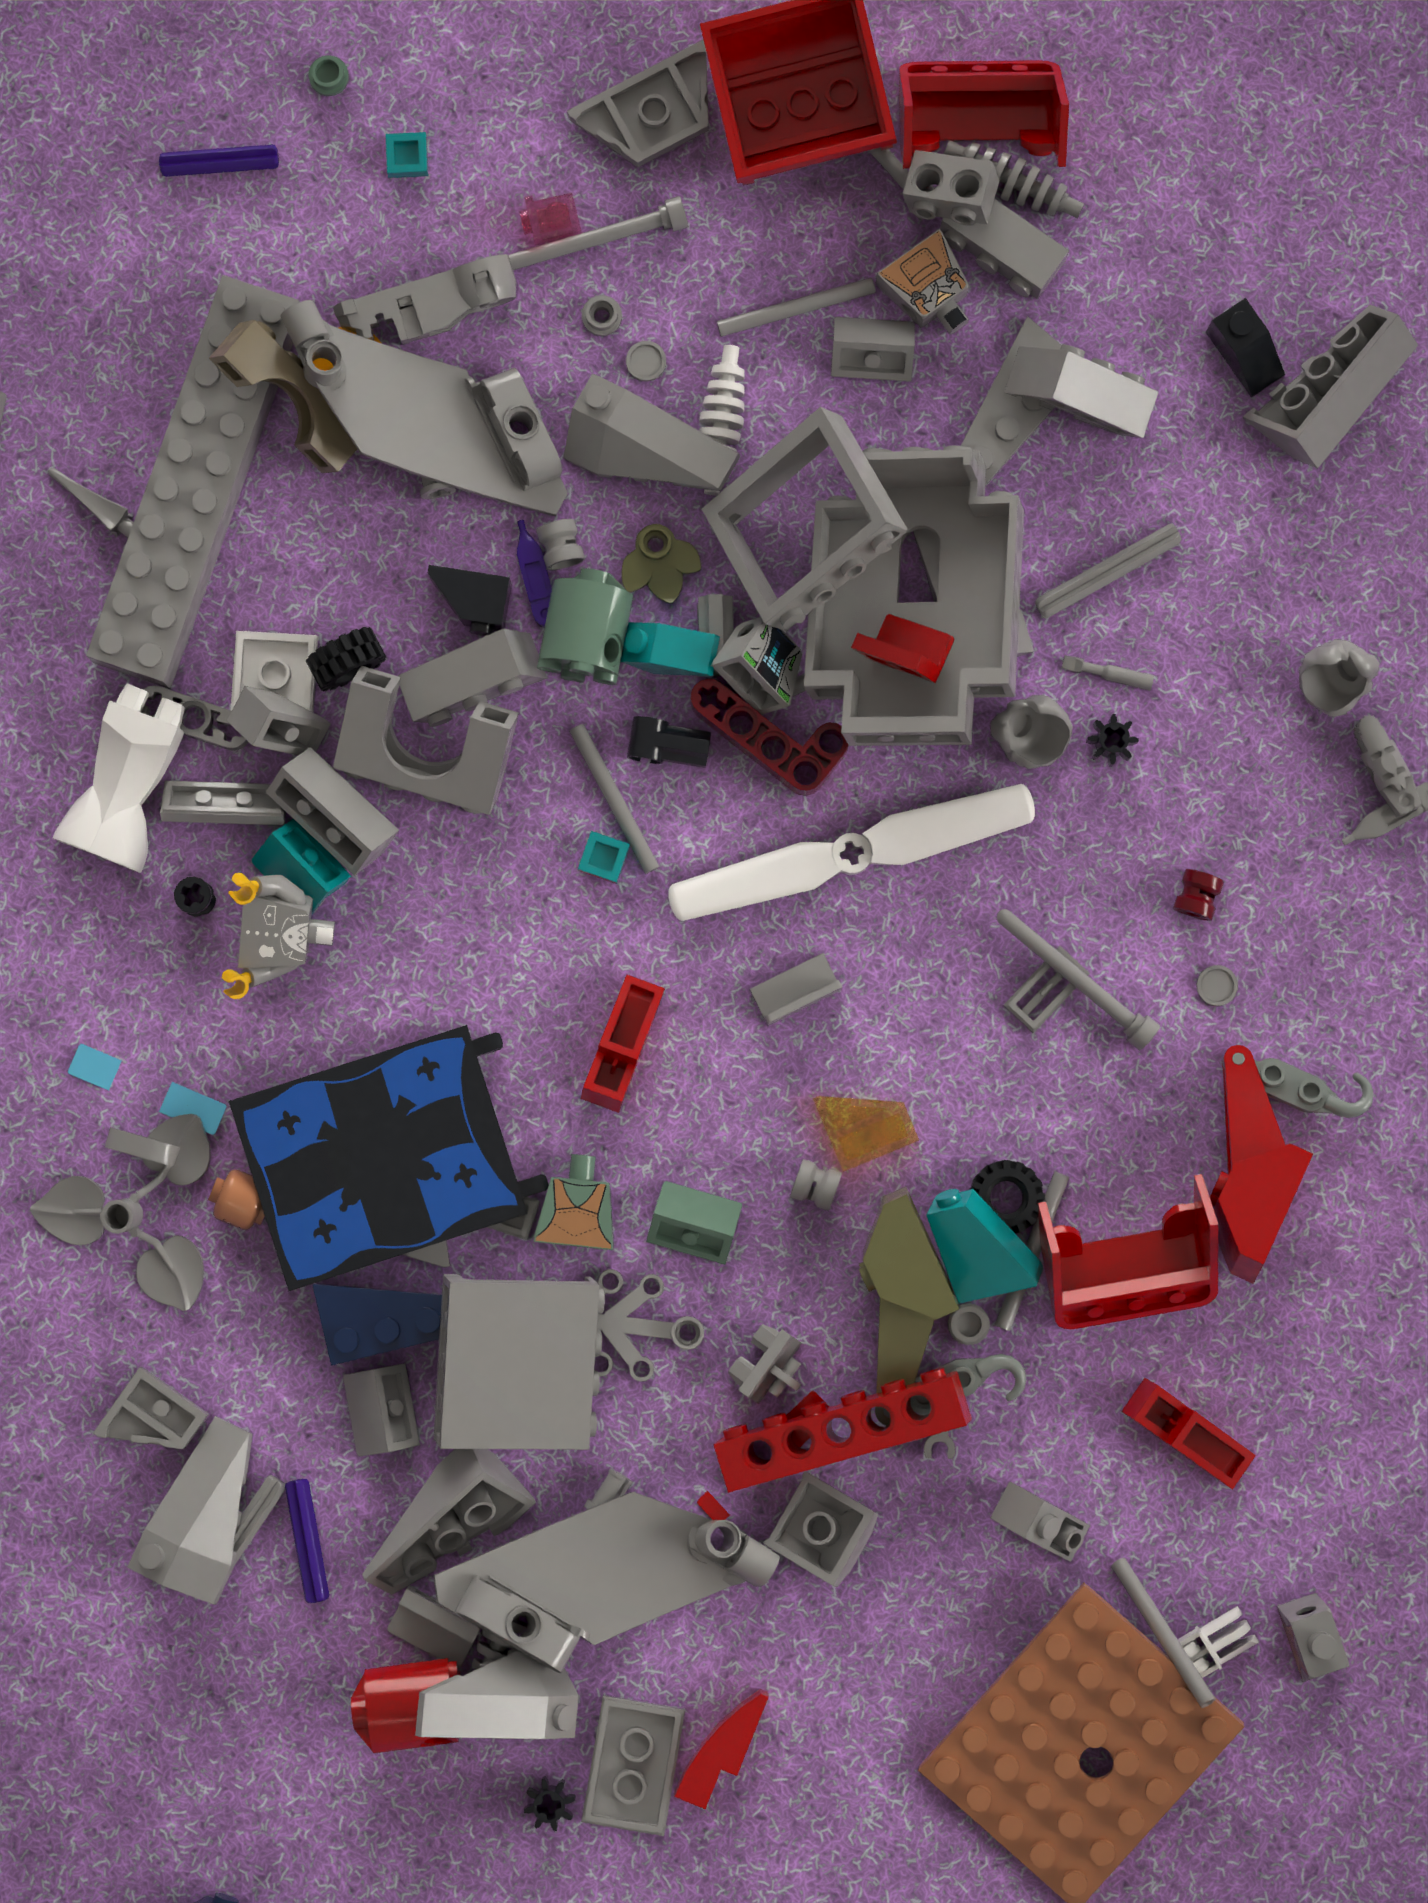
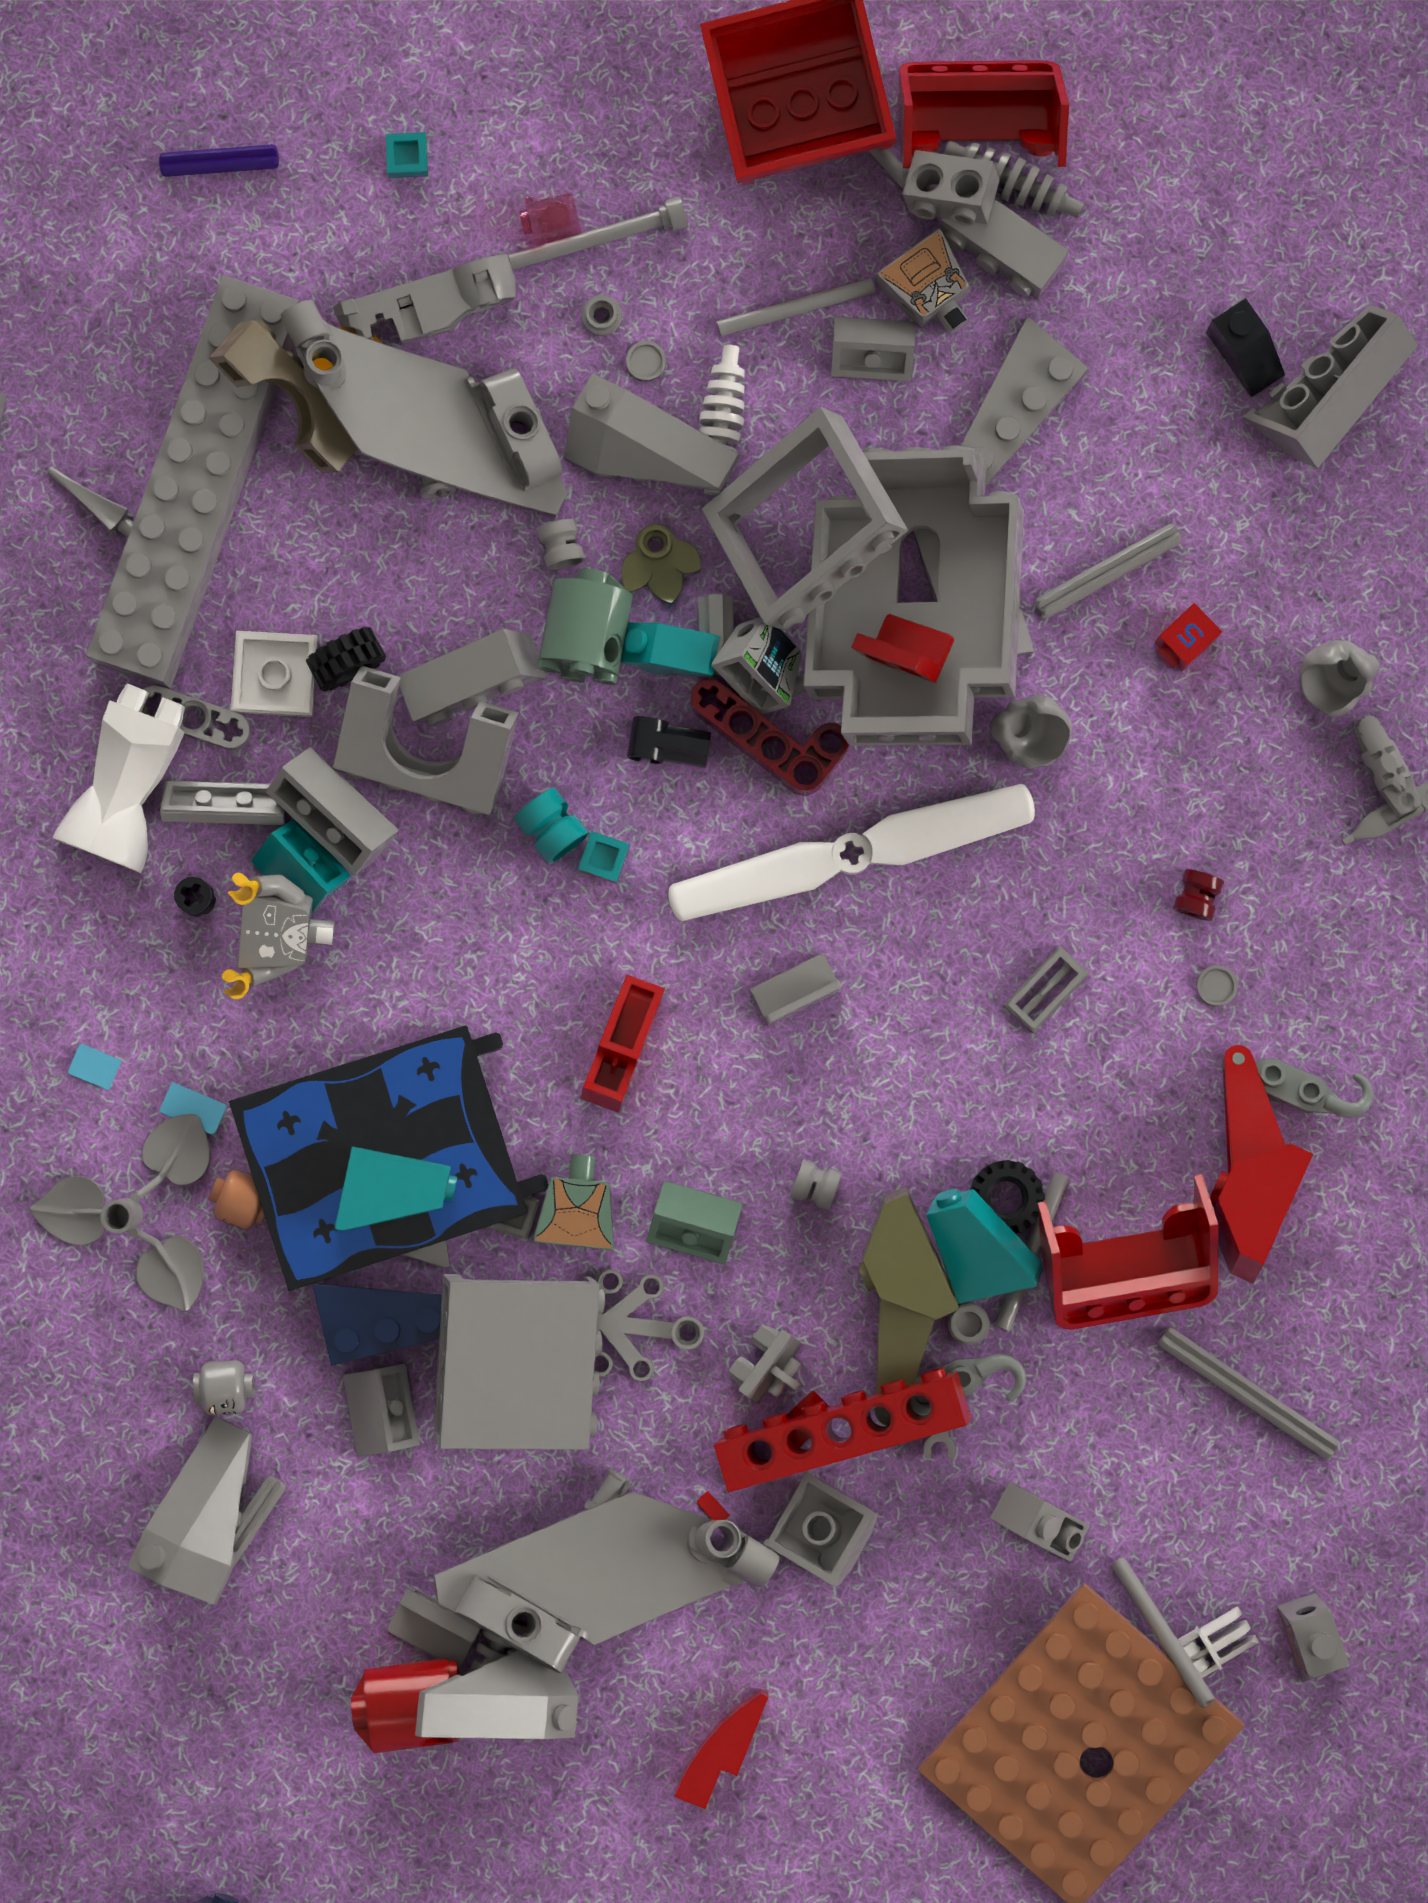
light grey wing [93,1367,209,1449] -> none
light grey beam [104,1127,179,1167] -> none
light grey slope [227,686,331,755] -> none
dark purple axle [285,1479,329,1603] -> none
sand green plate [308,55,349,96] -> none
light grey wedge [362,1449,536,1595] -> none
black slope [427,565,512,636] -> none
dark purple piece [517,520,552,628] -> none
black gear [524,1776,576,1831] -> none
light grey wing [567,40,709,167] -> none
light grey bar [569,724,660,875] -> none
light grey tile [581,1695,685,1836] -> none
clear yellow wing [813,1096,919,1172] -> none
light grey piece [996,909,1160,1051] -> none
wedge [1004,344,1159,438] -> none
light grey piece [1062,655,1154,691] -> none
black gear [1086,714,1139,767] -> none
red slope [1121,1378,1256,1490] -> none
none -> light grey head [193,1360,255,1415]
none -> teal slope [335,1147,457,1231]
none -> teal wheel [513,787,590,865]
none -> red brick [1154,603,1222,671]
none -> light grey axle [1158,1328,1339,1459]

